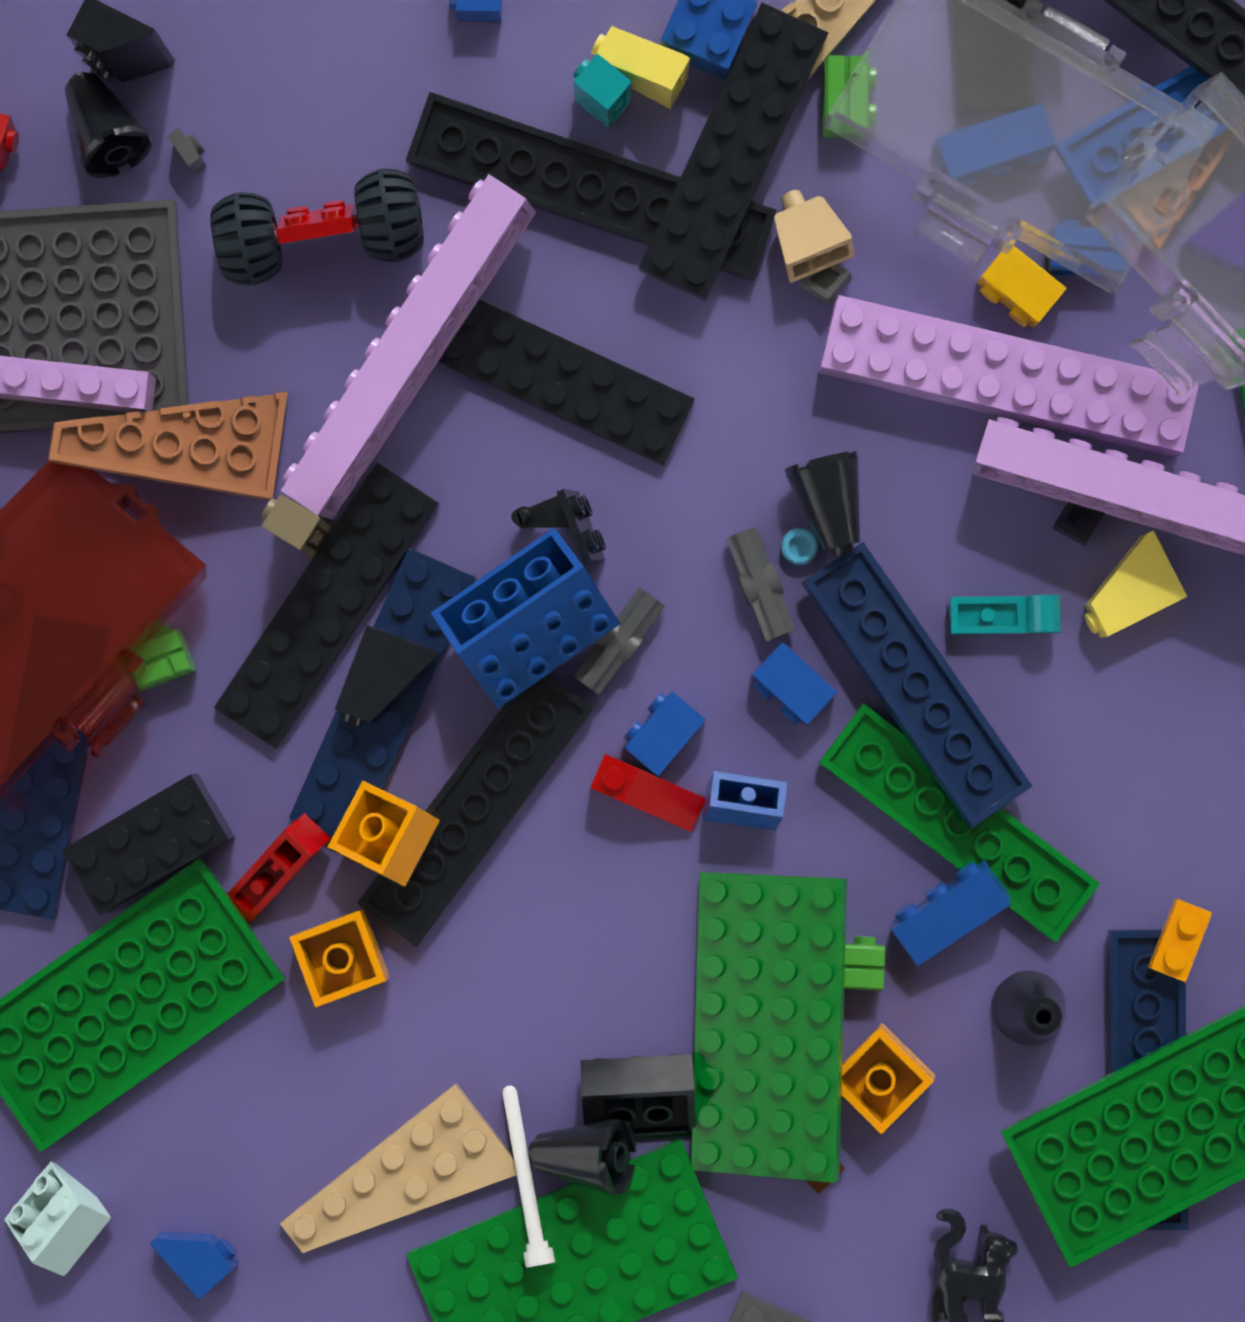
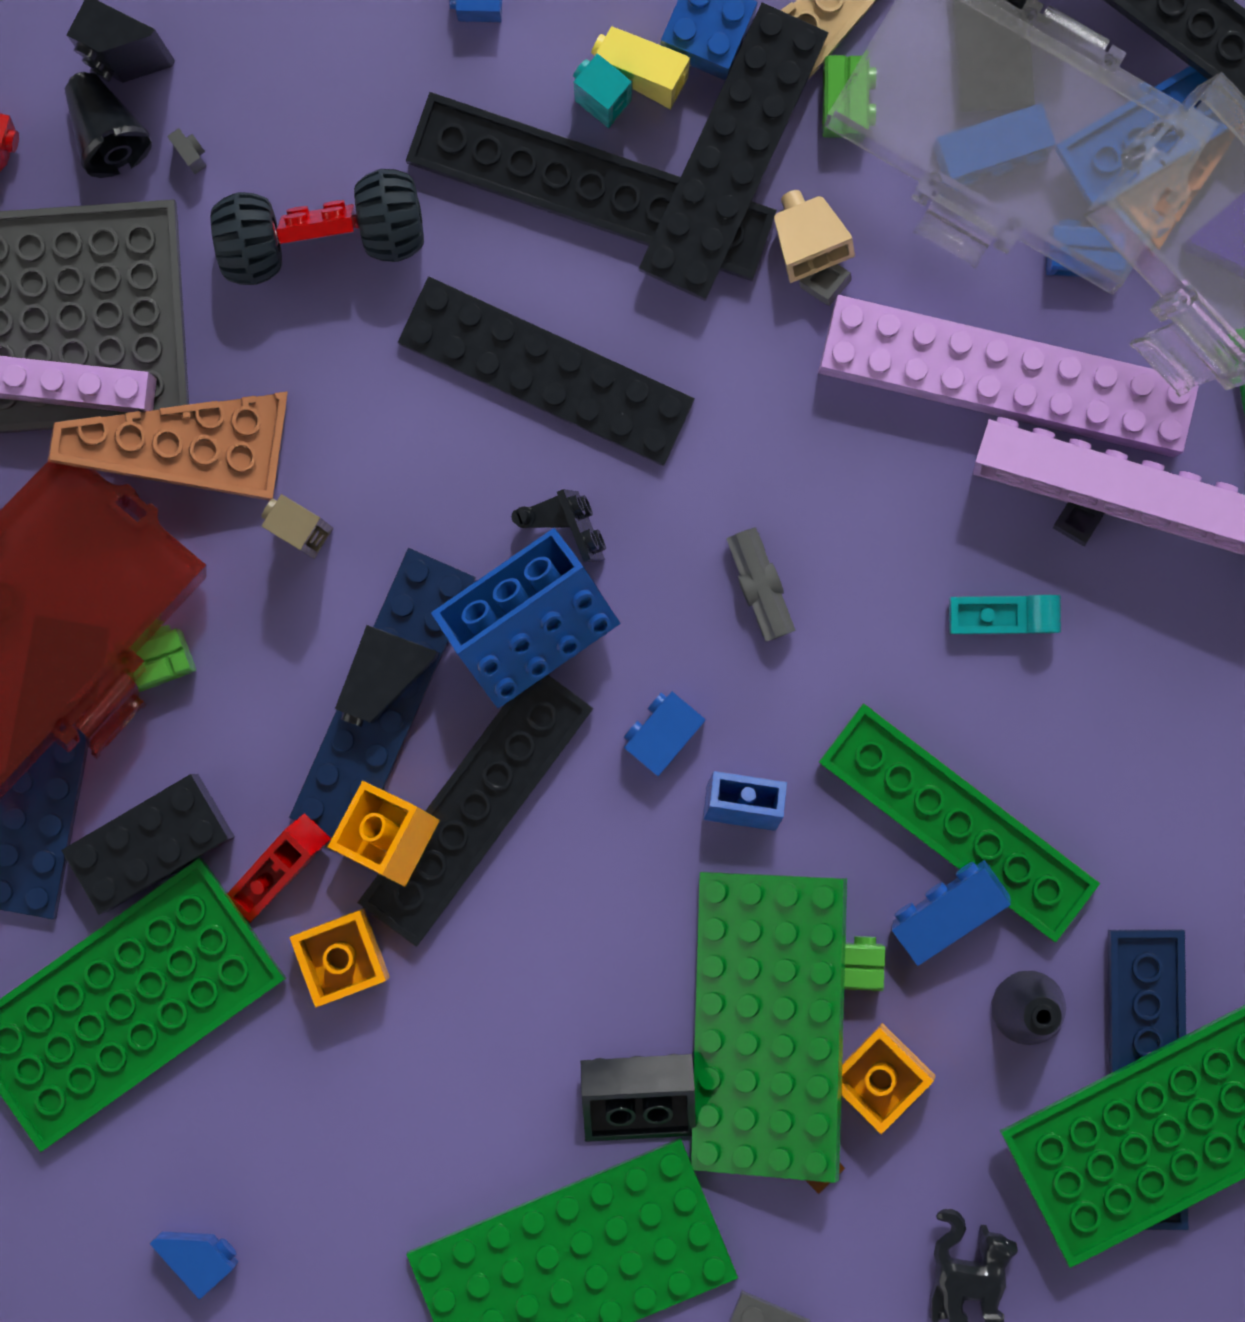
light aqua slope [4,1161,111,1276] -> none
black plate [214,462,439,748] -> none
tan wing [280,1083,517,1253] -> none
lavender brick [281,174,536,520] -> none
white piece [502,1085,555,1268] -> none
black cone [528,1119,636,1195] -> none
dark grey piece [574,587,665,695] -> none
red slope [590,754,705,832] -> none
blue brick [751,642,837,726] -> none
medium azure tile [781,528,818,565] -> none
black cone [785,451,860,557] -> none
dark blue plate [801,542,1032,829] -> none
yellow brick [977,242,1067,328] -> none
light yellow slope [1084,530,1187,638] -> none
light orange plate [1148,898,1212,982] -> none

